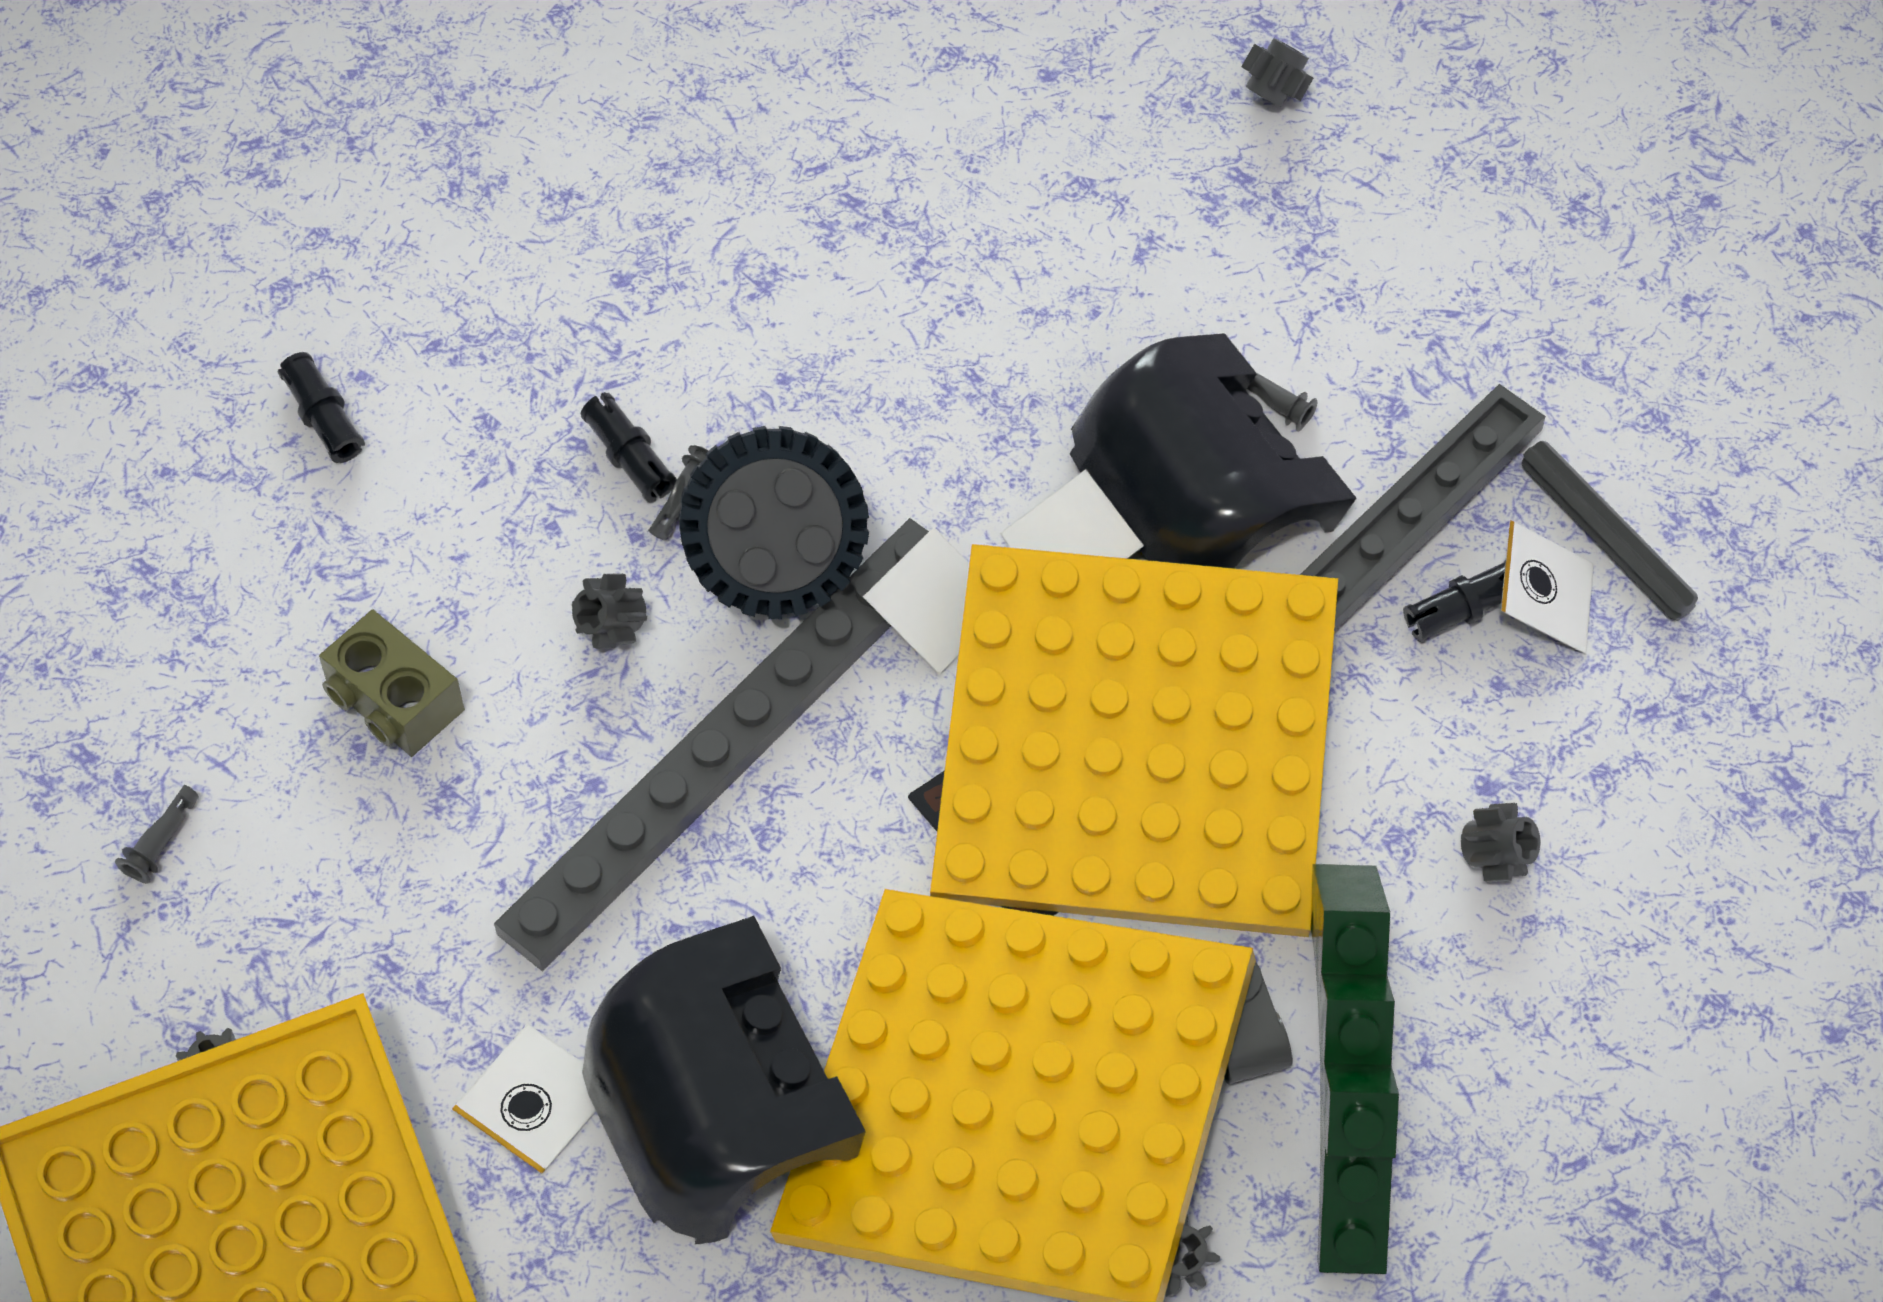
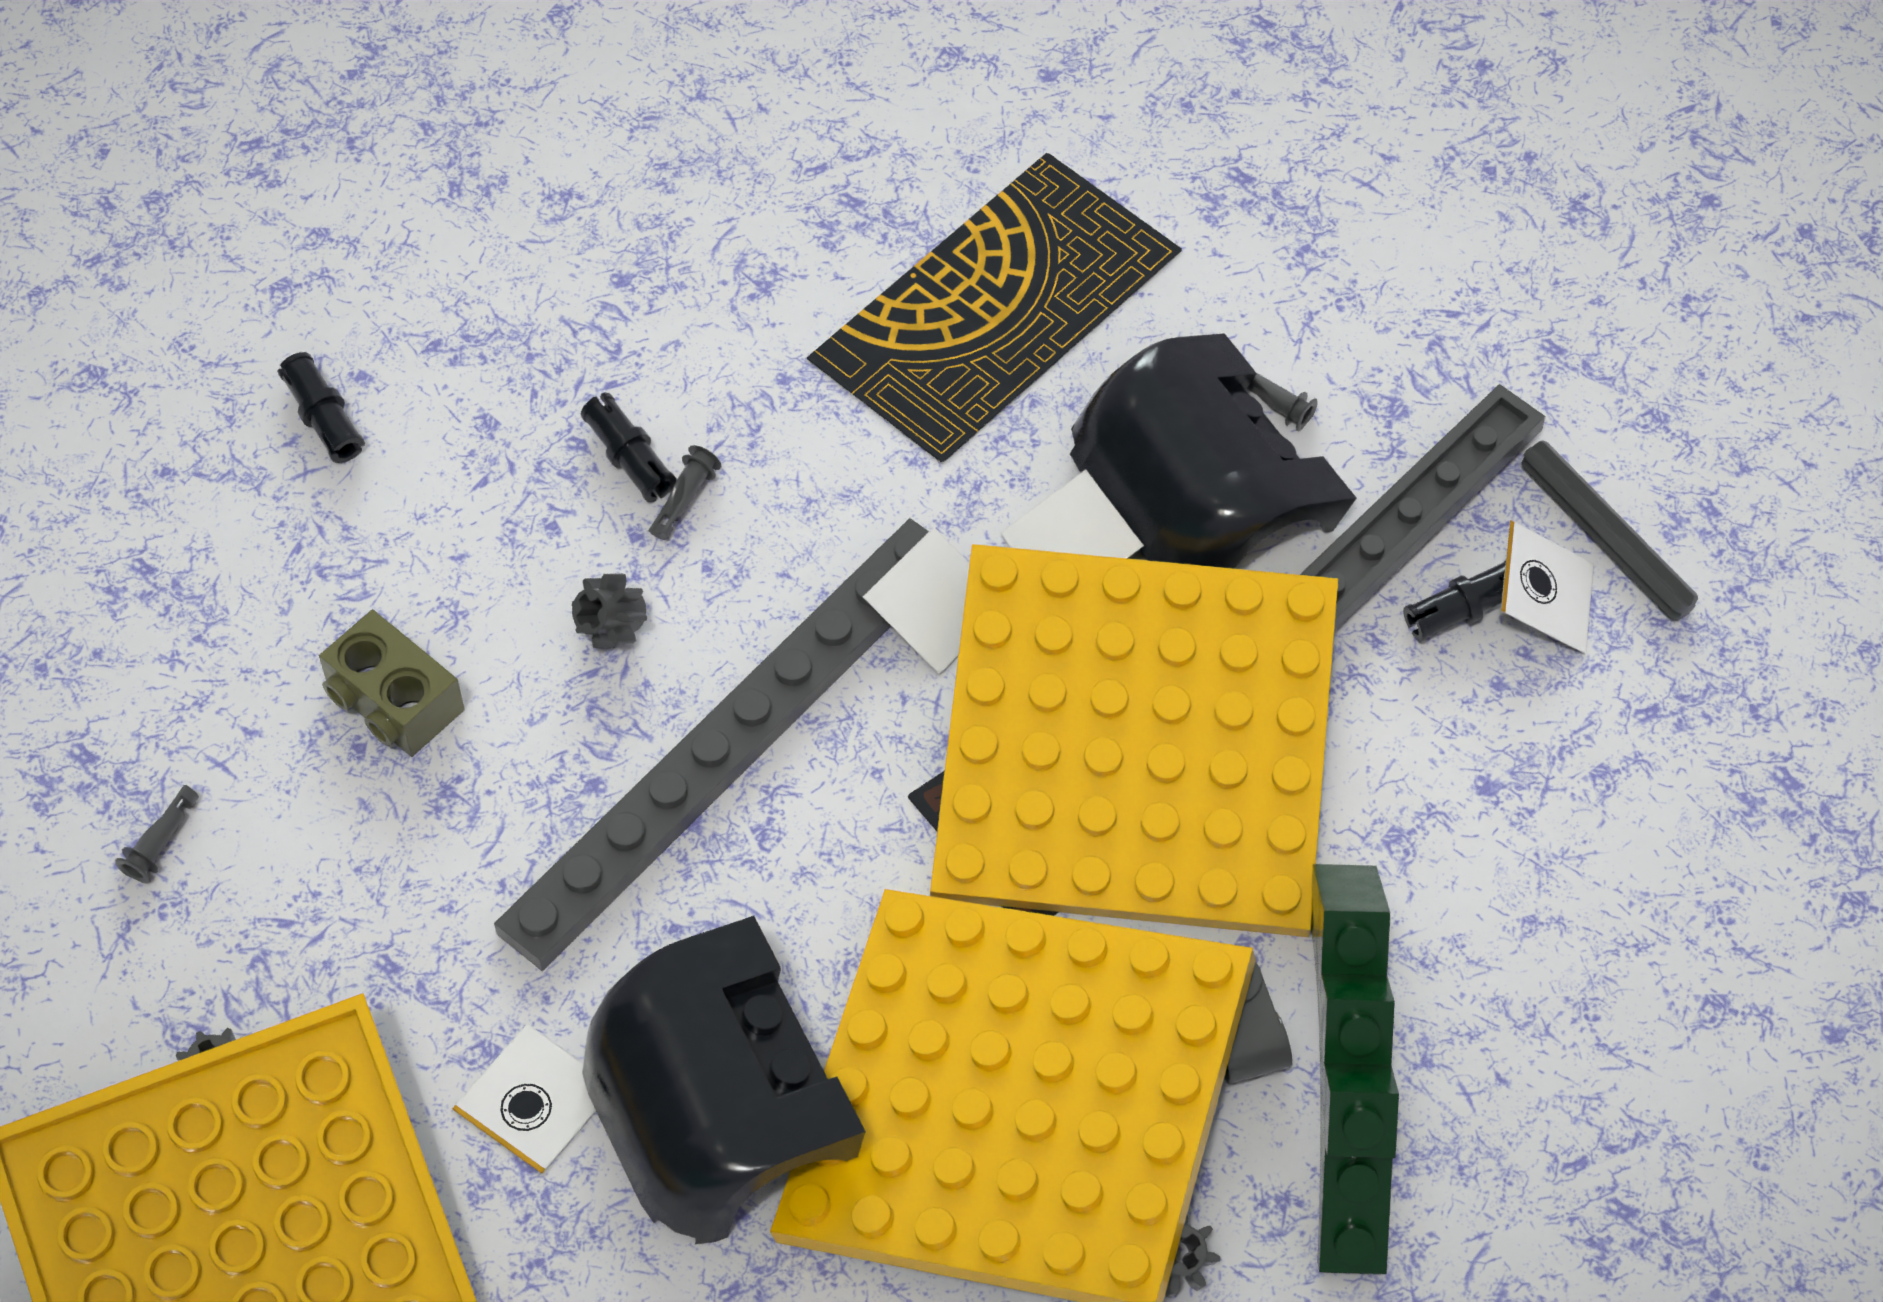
wheel [679,426,869,619] -> none
dark grey gear [1241,38,1314,107] -> none
dark grey gear [1461,803,1541,882] -> none
none -> black sticker [807,153,1182,463]

